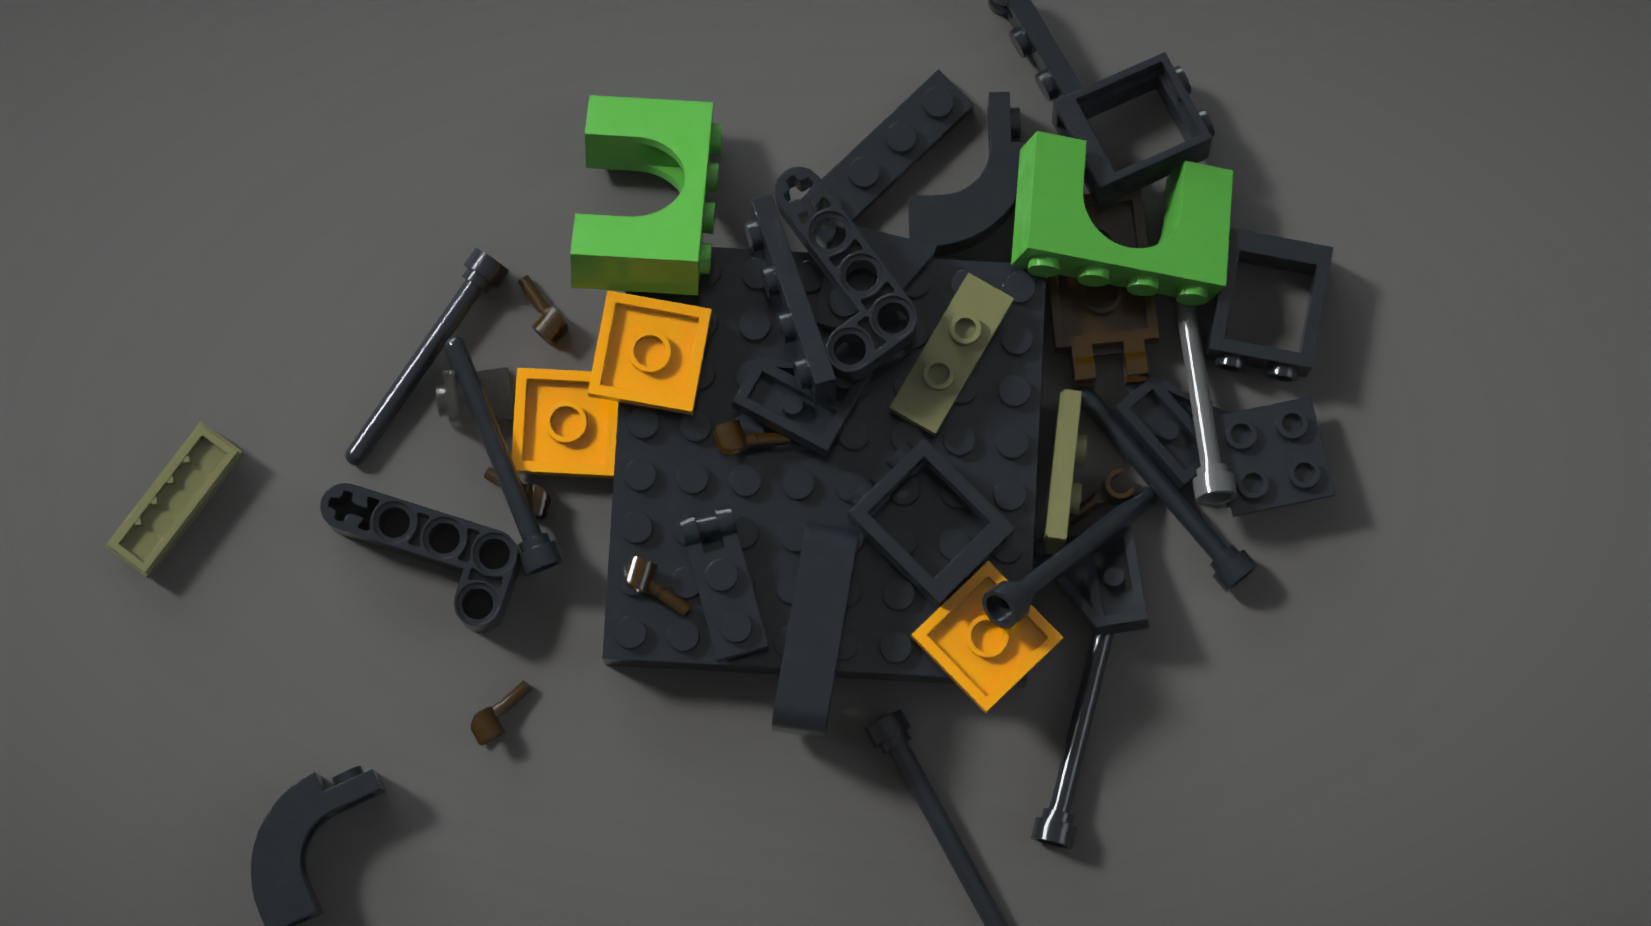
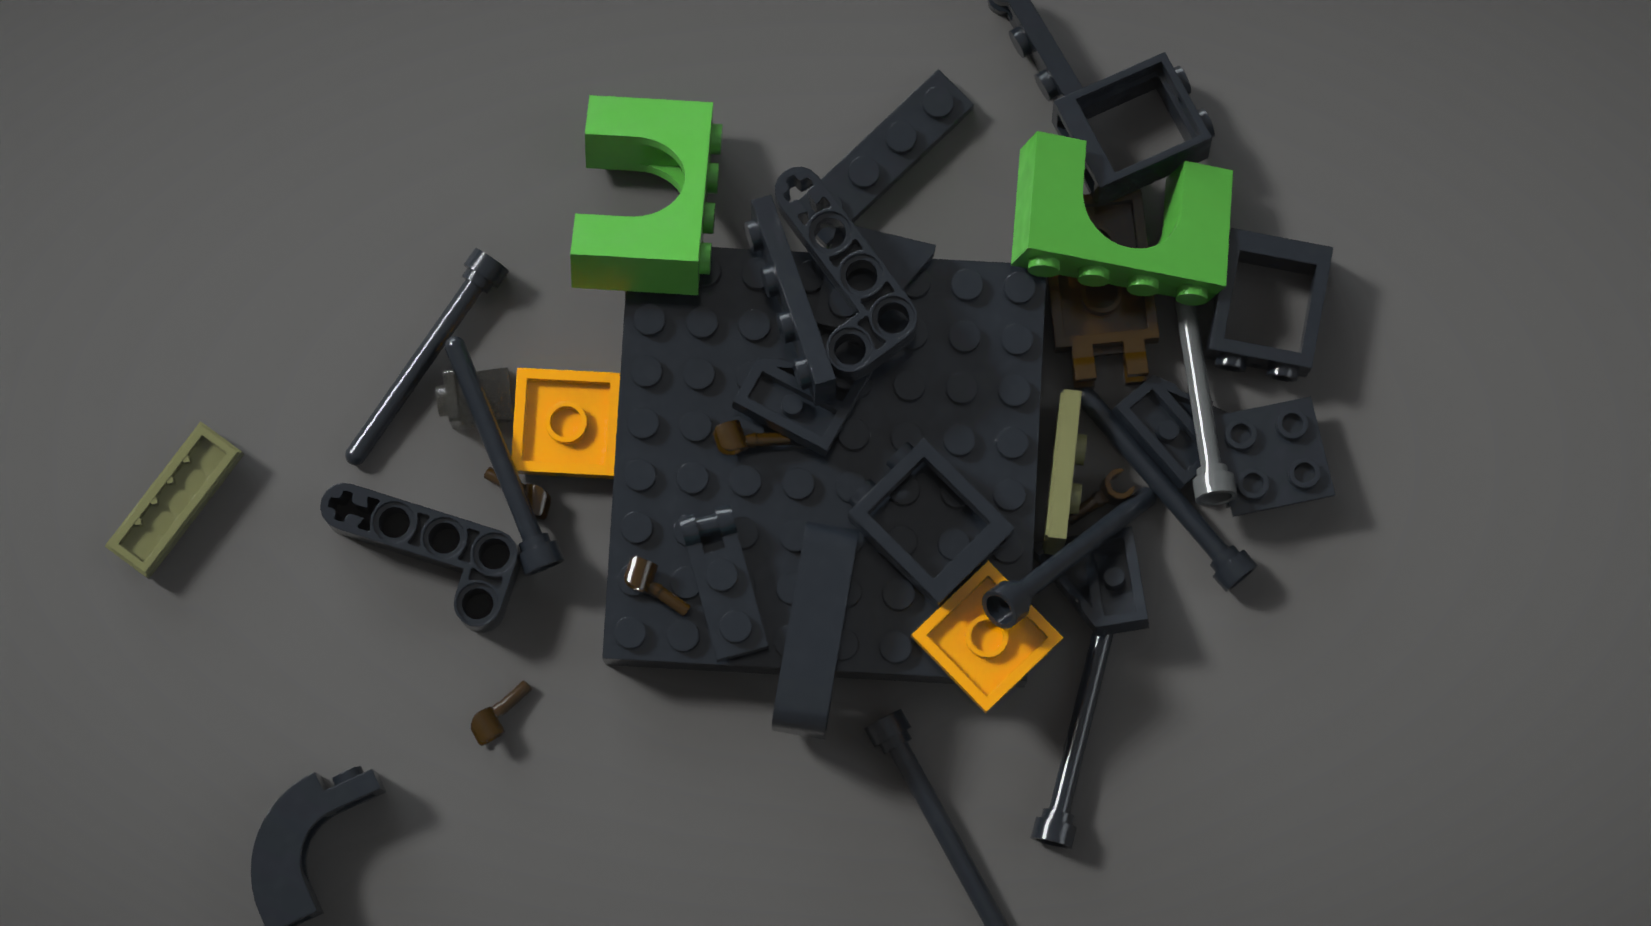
dark brown hand [518,275,568,346] -> none
light orange plate [588,290,712,415] -> none
olive plate [889,272,1014,436] -> none
black arch [908,92,1026,256] -> none

